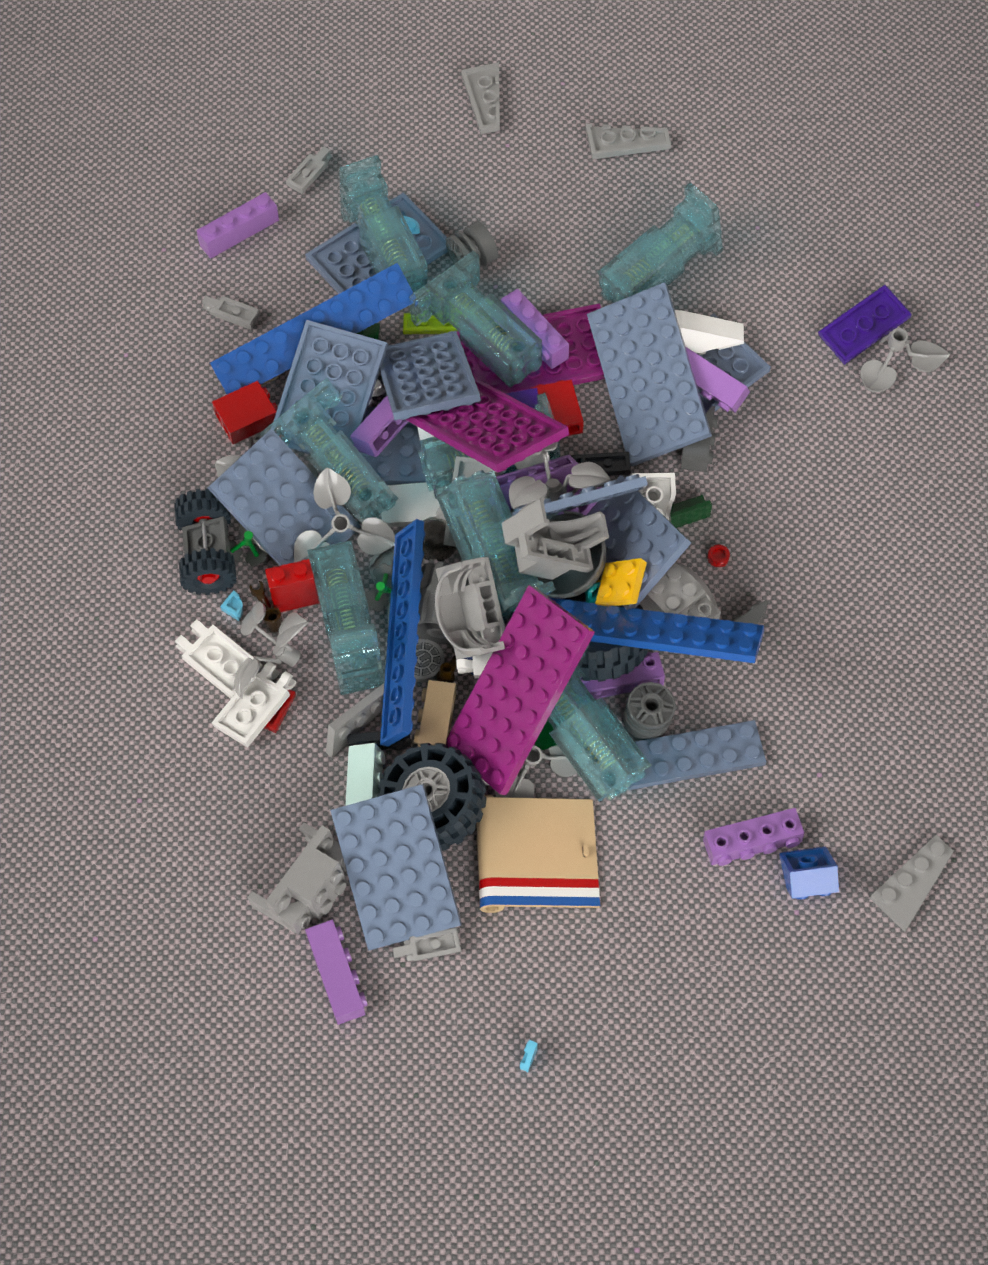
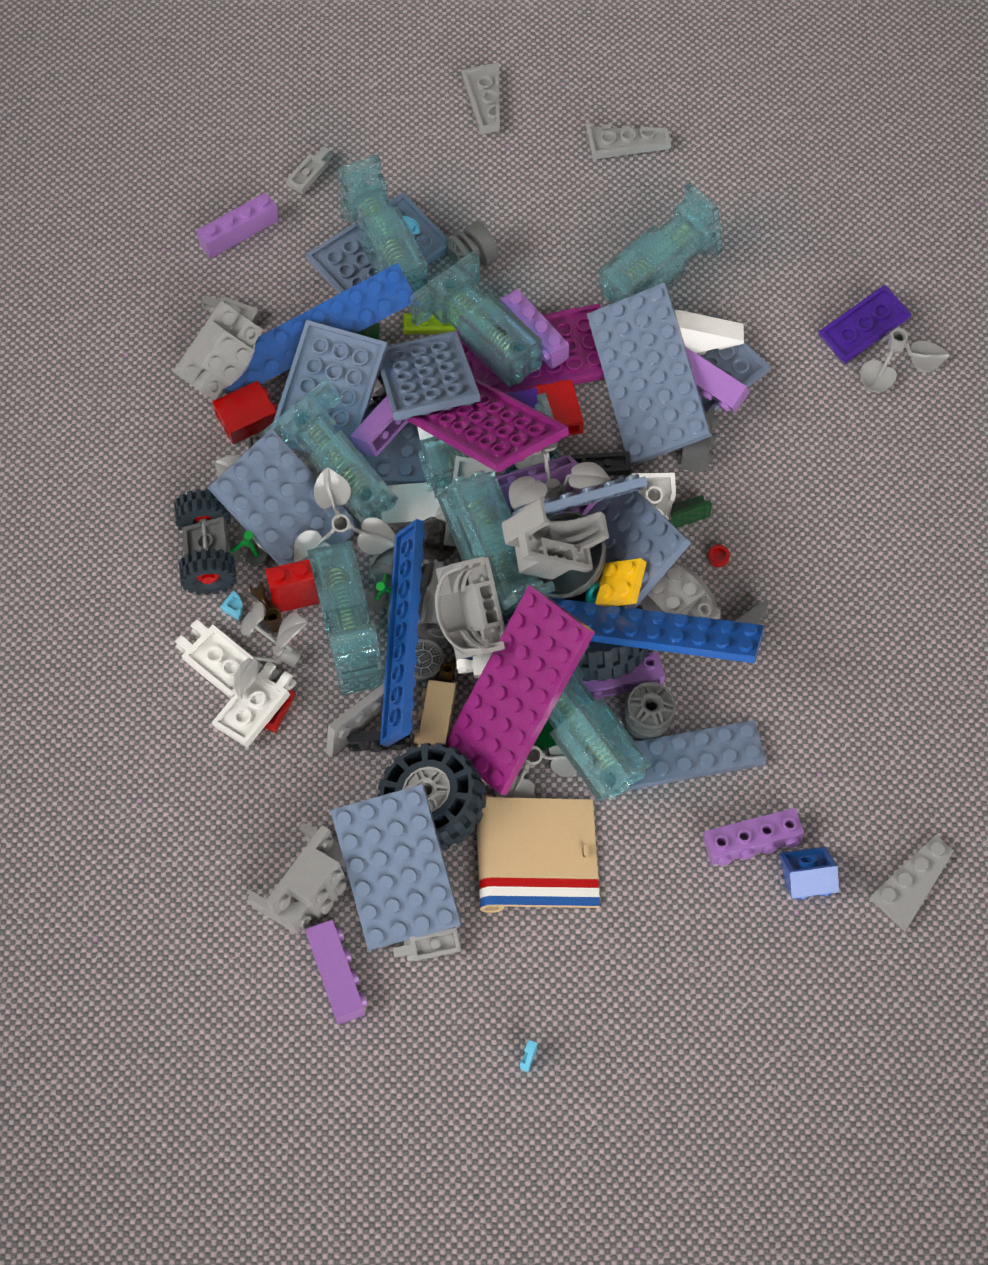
light aqua brick [345,743,385,806] -> none
none -> light grey piece [173,301,263,400]

